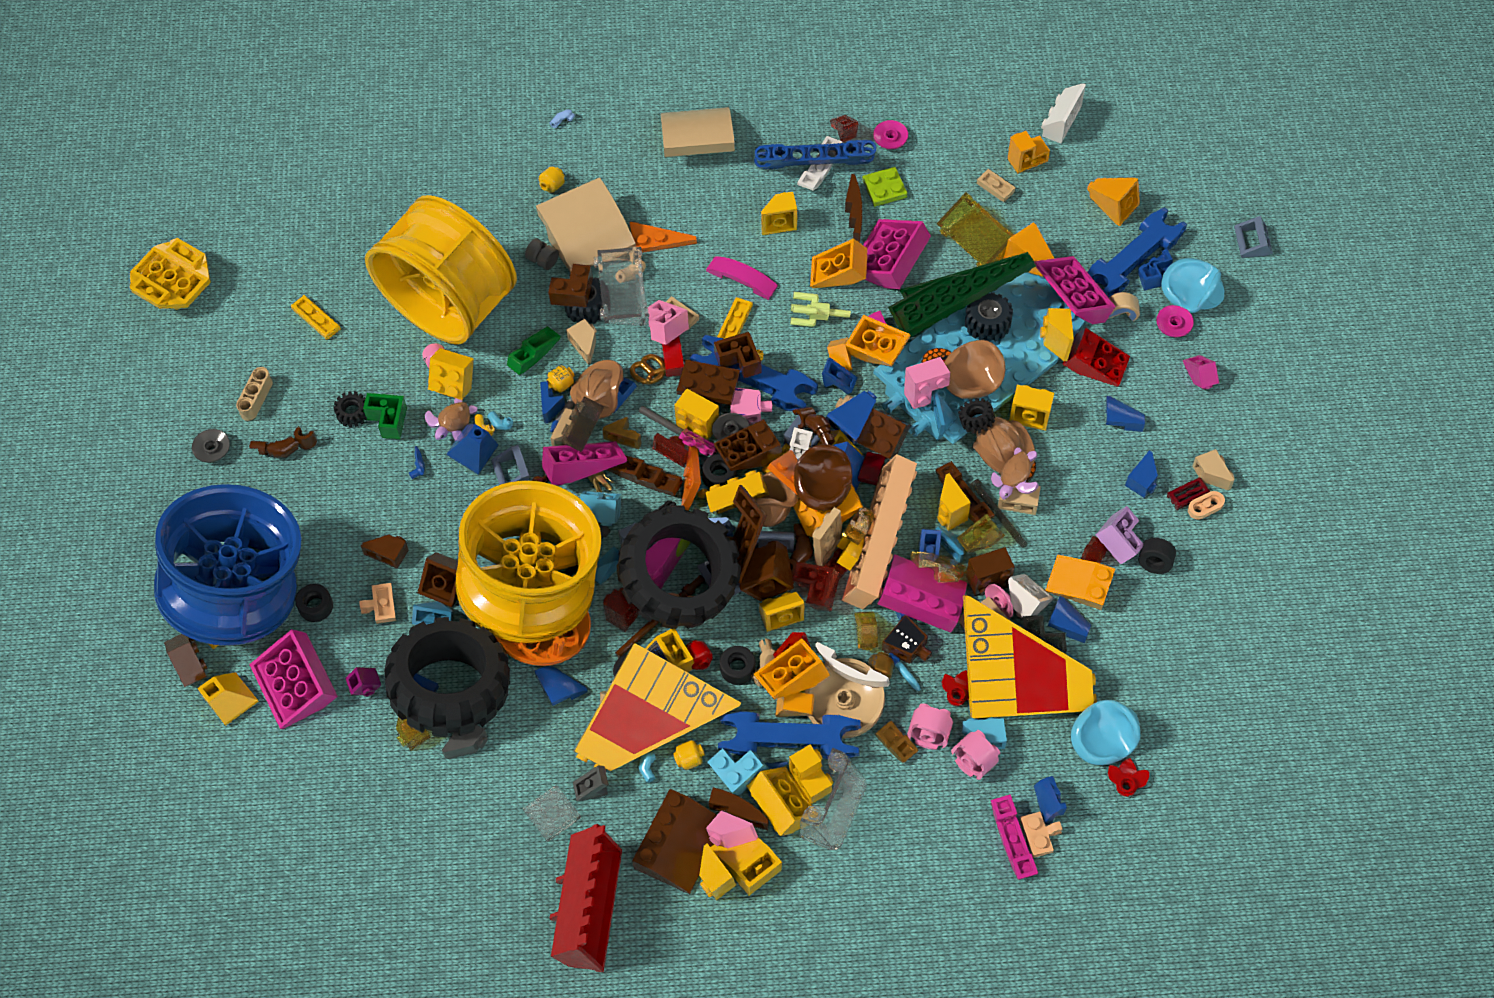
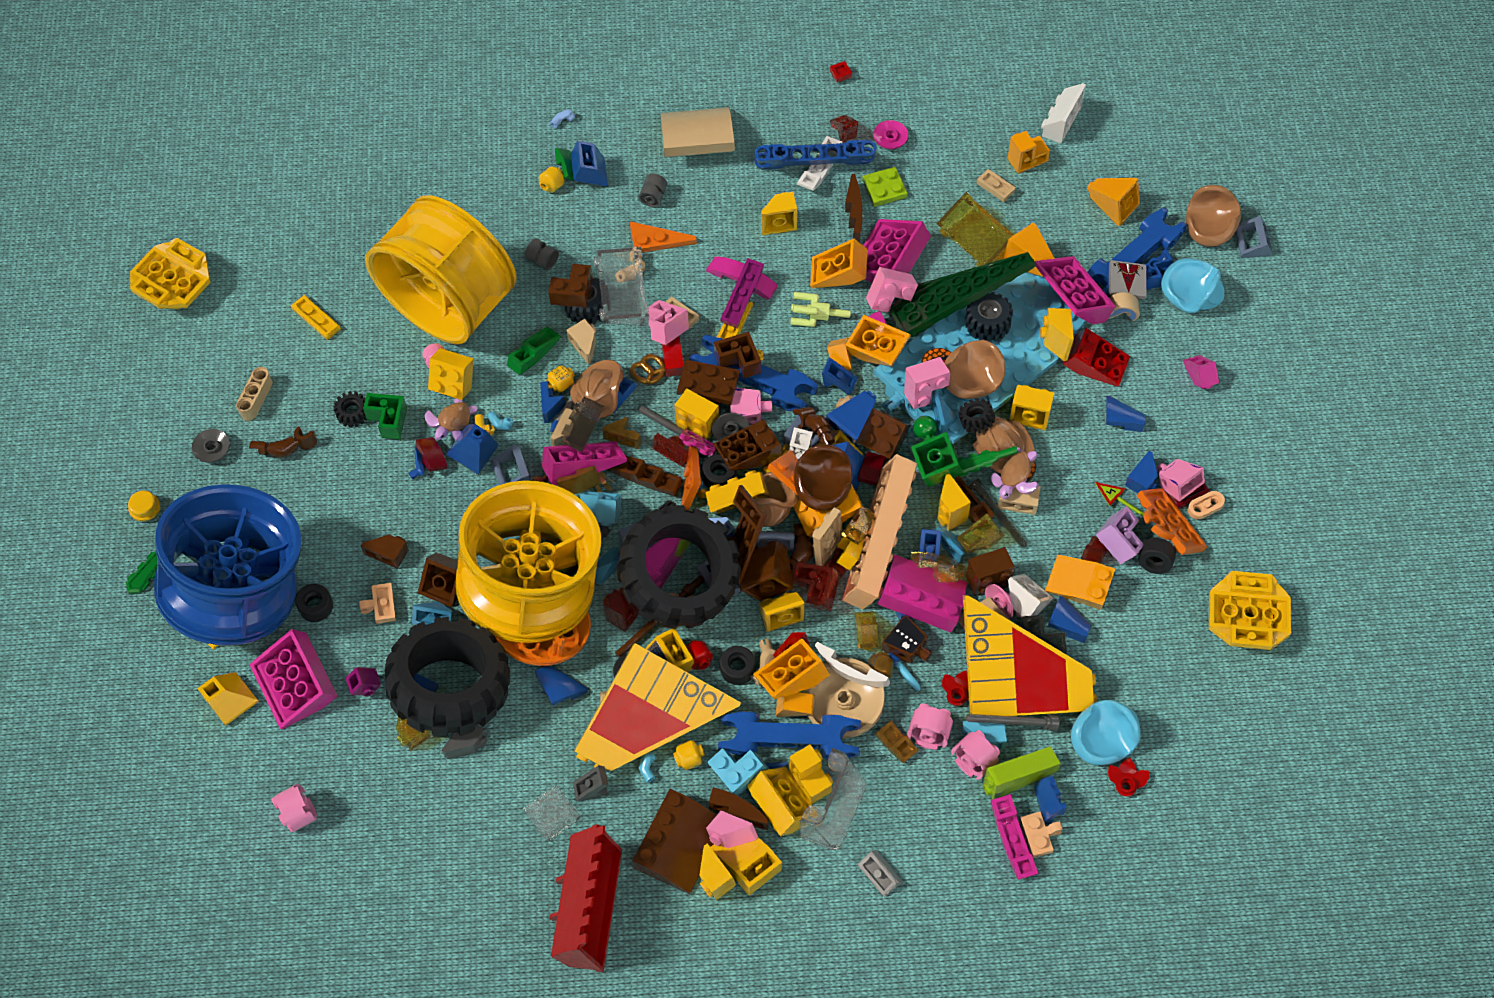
reddish brown brick [164,634,208,687] -> none
tan slope [536,177,636,273] -> none
dark pink dish [1156,305,1194,337] -> none
tan slope [1192,449,1235,490] -> none
none -> green sword [126,550,158,594]
none -> yellow piece [128,490,161,522]
none -> bright pink brick [271,783,317,833]
none -> dark red slope [415,437,448,472]
none -> green slope [555,148,574,181]
none -> pearl gold slope [557,466,601,494]
none -> blue slope [571,140,608,186]
none -> dark grey wheel [638,173,667,207]
none -> magenta plate [720,258,764,328]
none -> red plate [829,61,852,83]
none -> light grey slope [858,850,903,897]
none -> bright pink brick [866,267,918,313]
none -> green brick [911,415,964,487]
none -> green sword [943,446,1018,482]
none -> dark grey piece [966,714,1060,731]
none -> lime slope [983,746,1061,800]
none -> piece [1094,482,1144,517]
none -> light grey tile [1109,260,1146,300]
none -> orange plate [1136,488,1208,555]
none -> bright pink torso [1156,459,1205,501]
none -> medium nougat piece [1186,185,1241,247]
none -> yellow piece [1209,571,1291,650]

